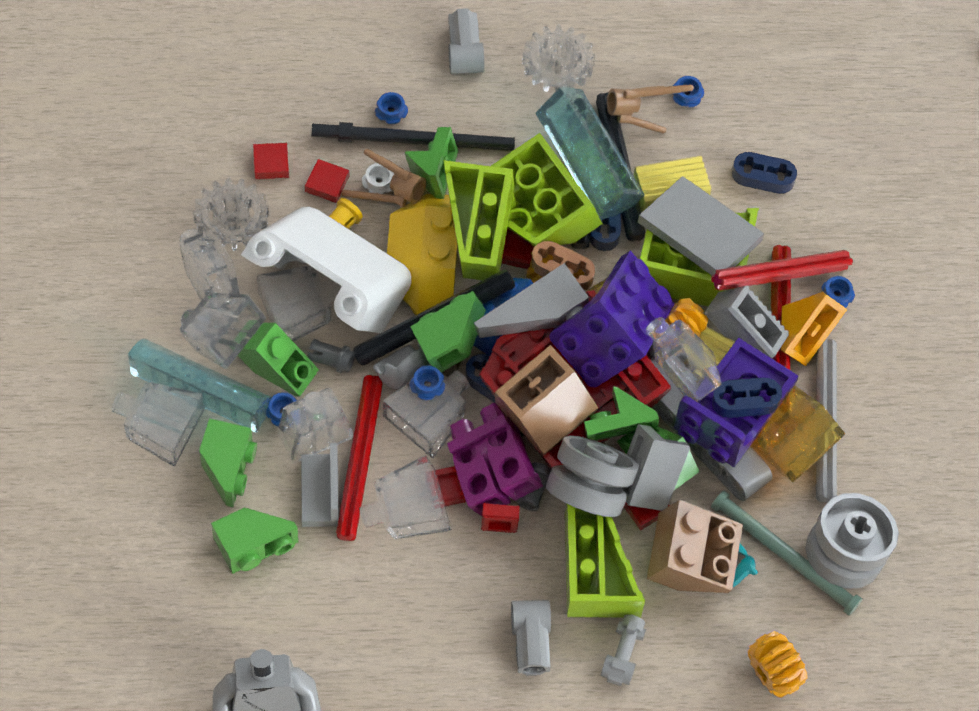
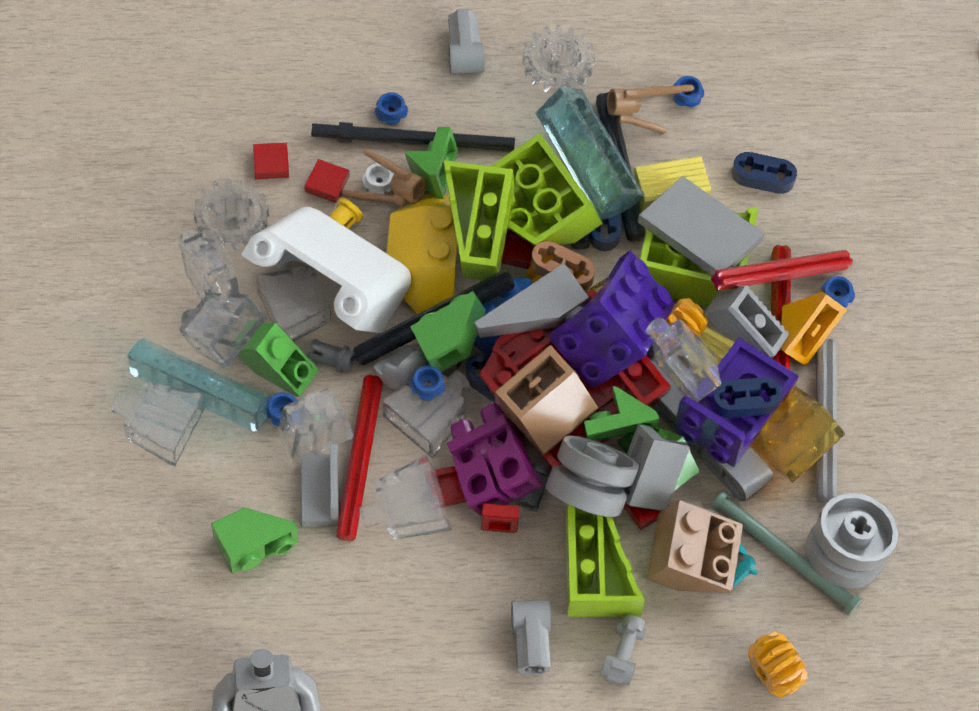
bright green slope [199,418,257,507] -> none

